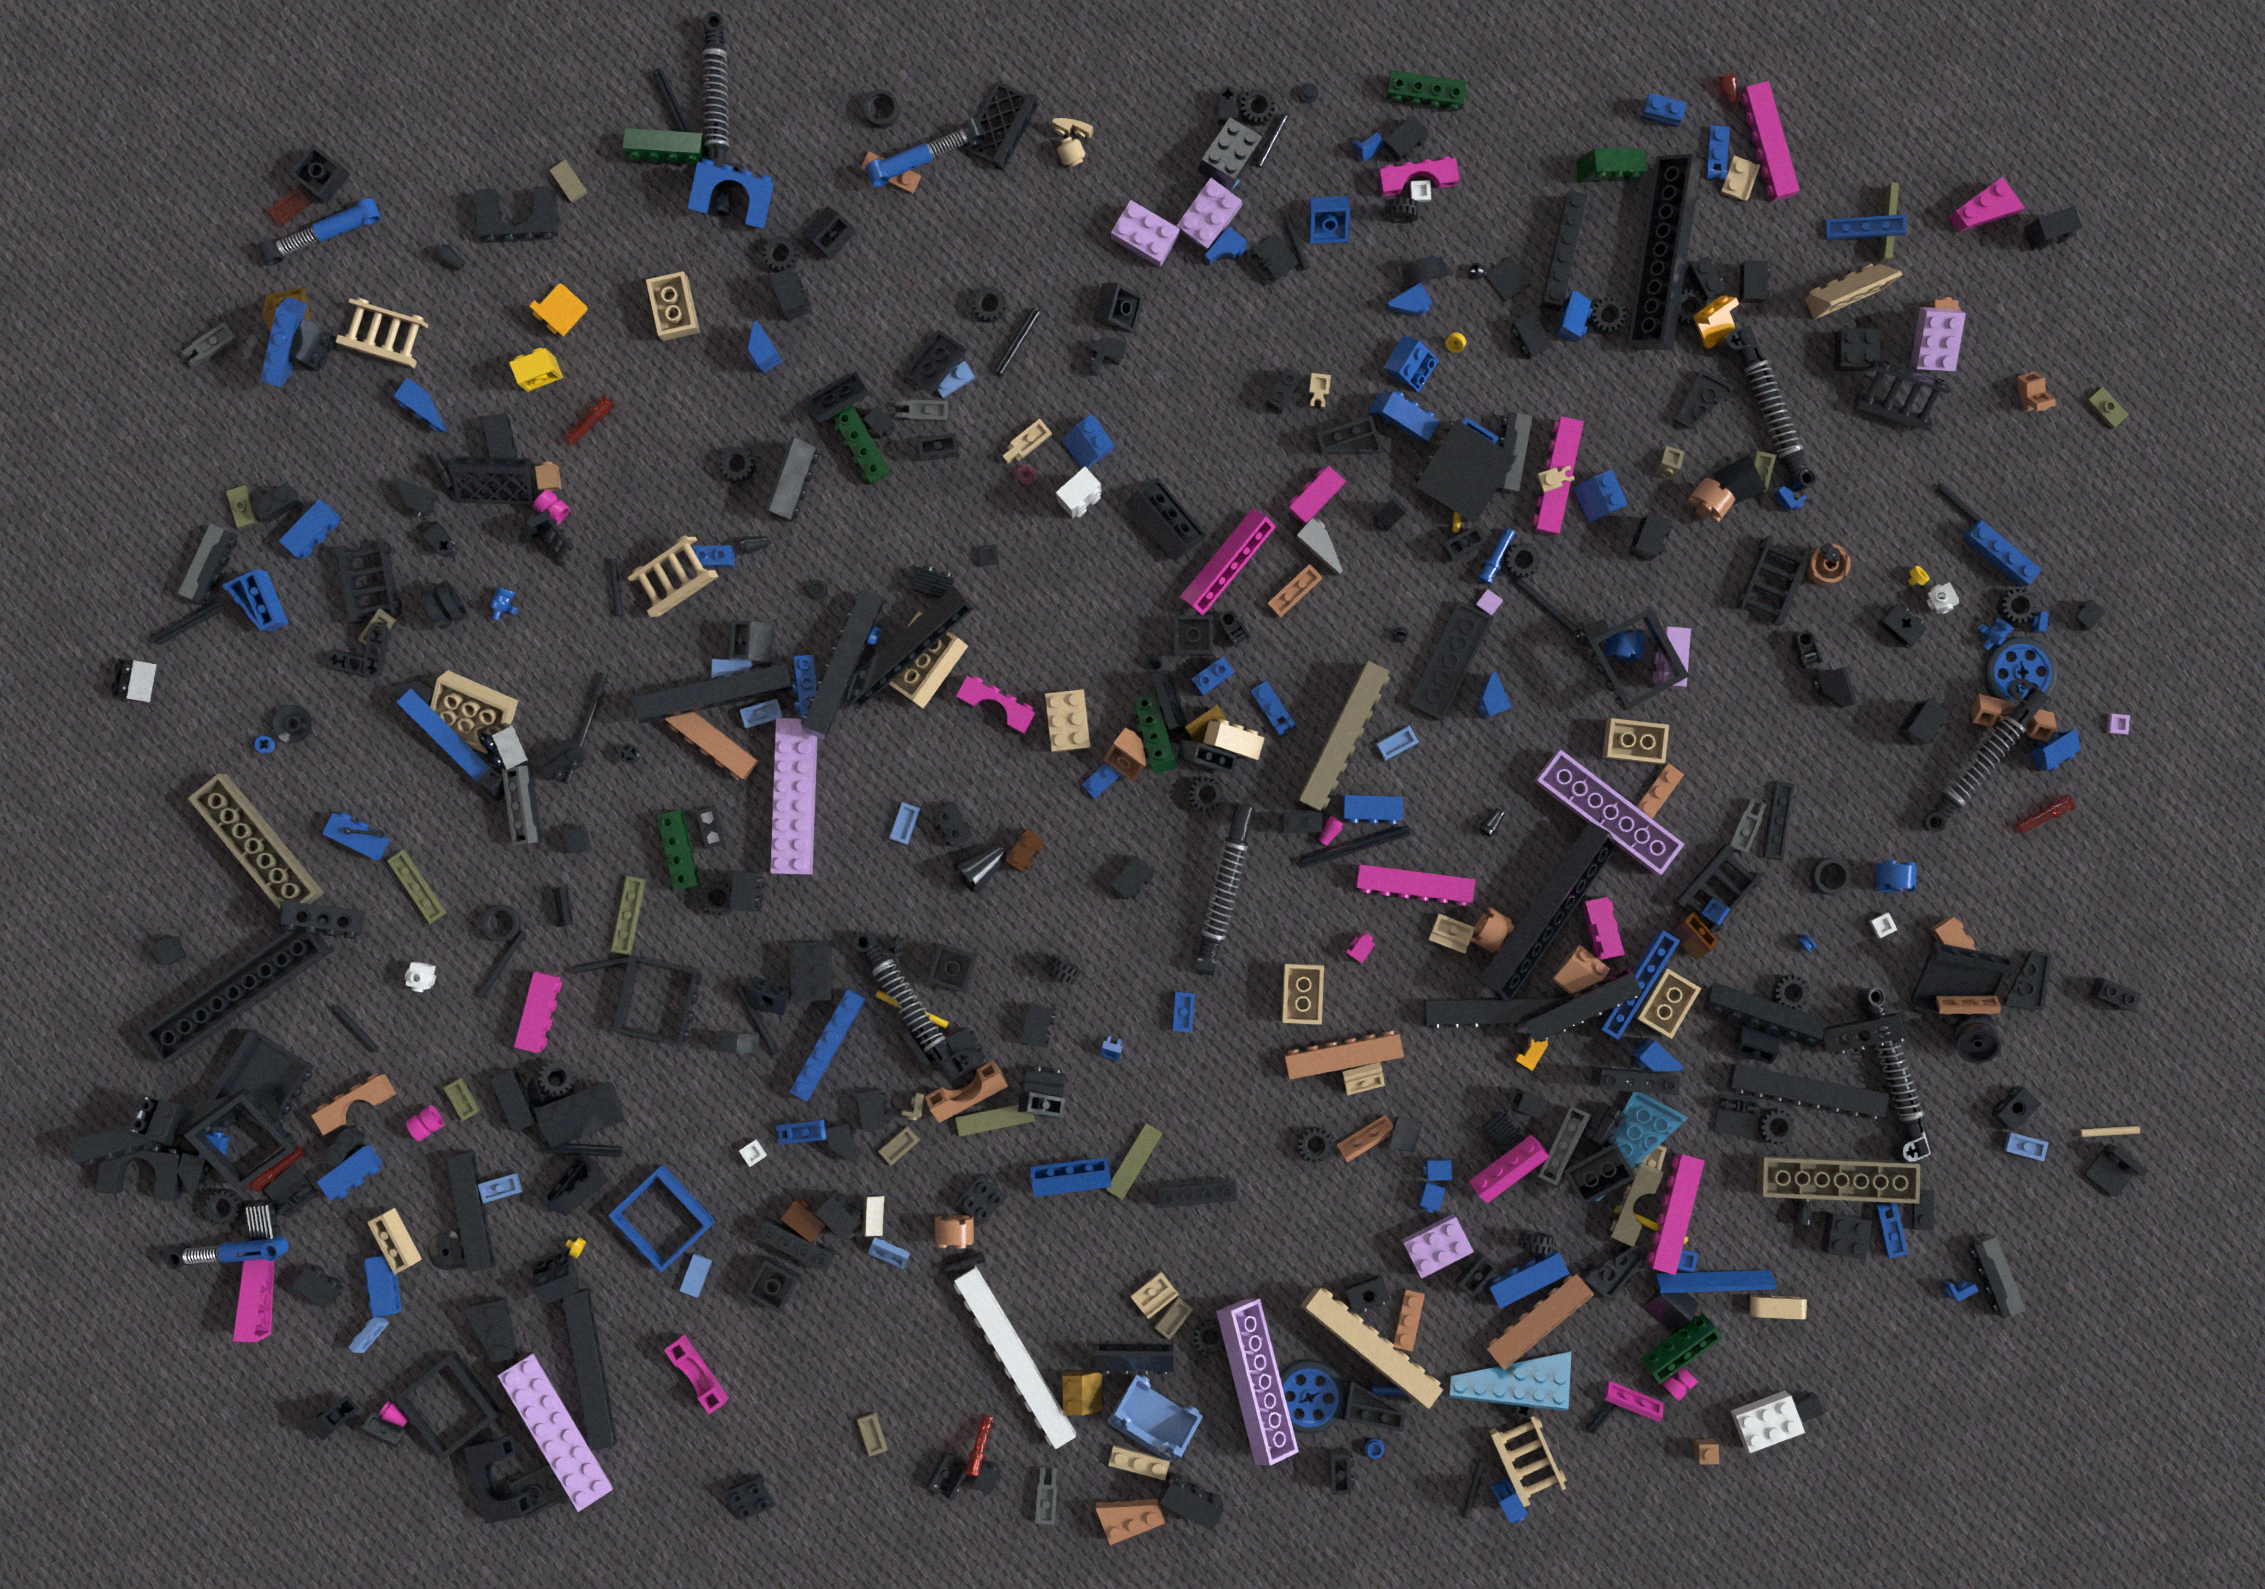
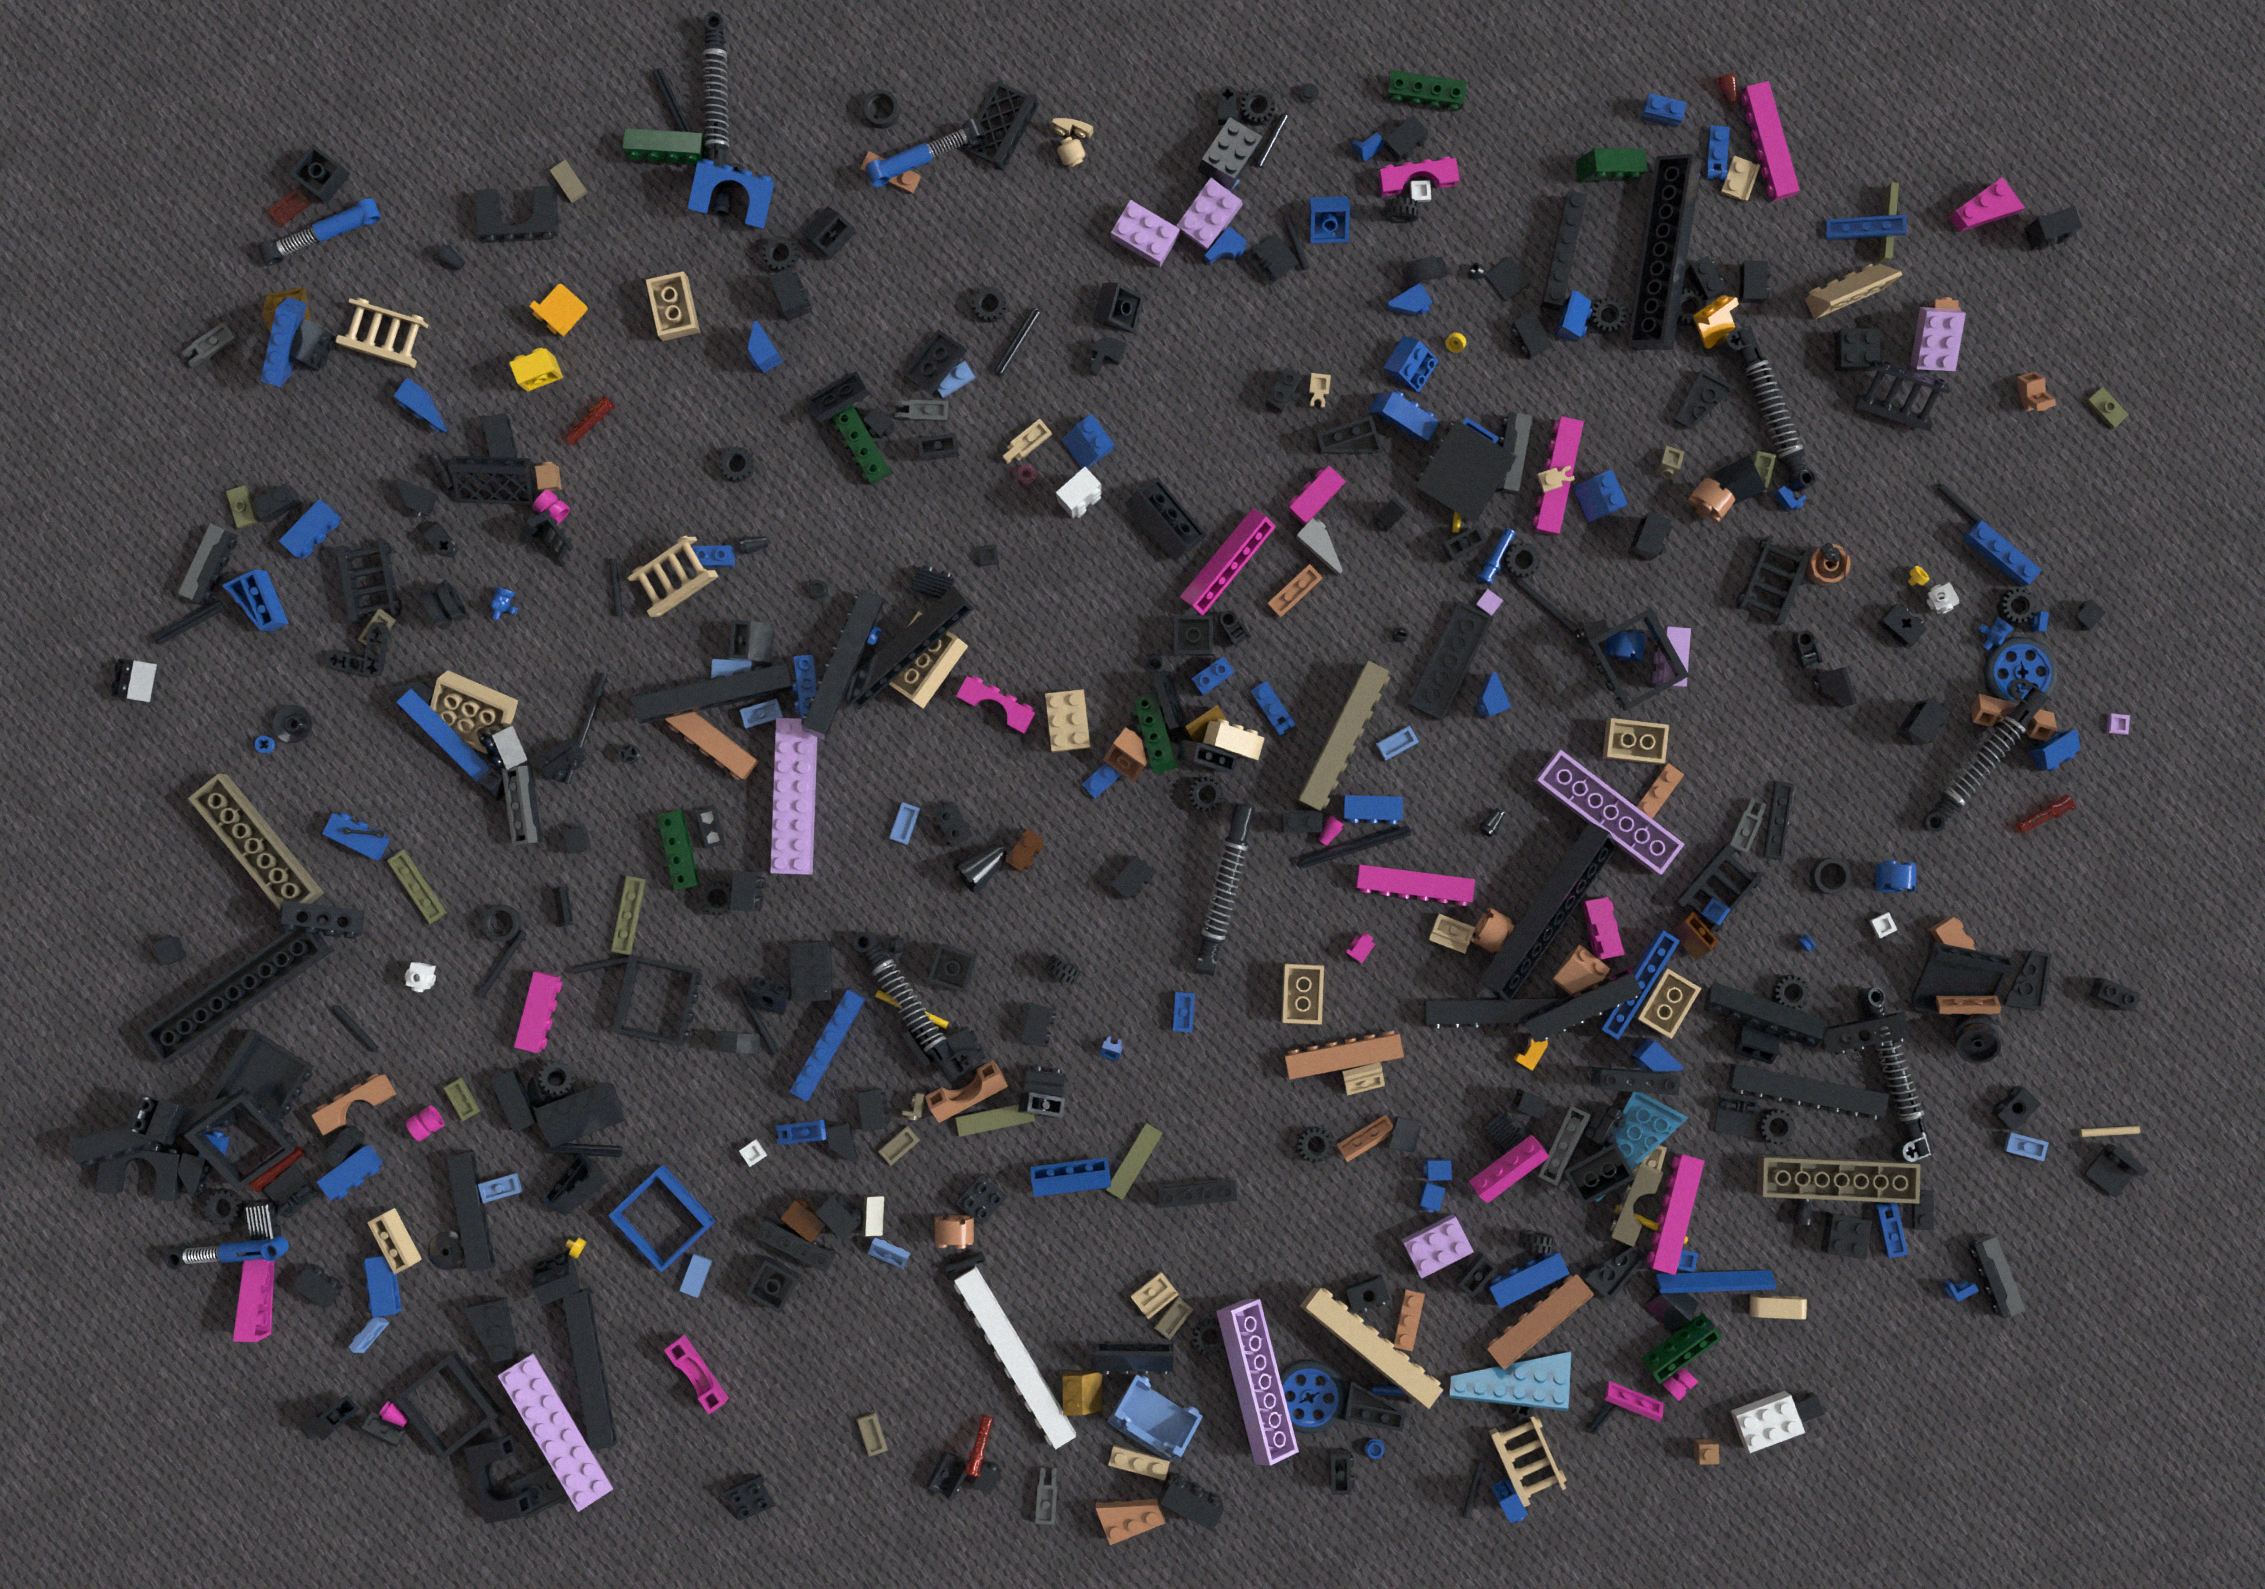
slope [766,436,820,522] -> none

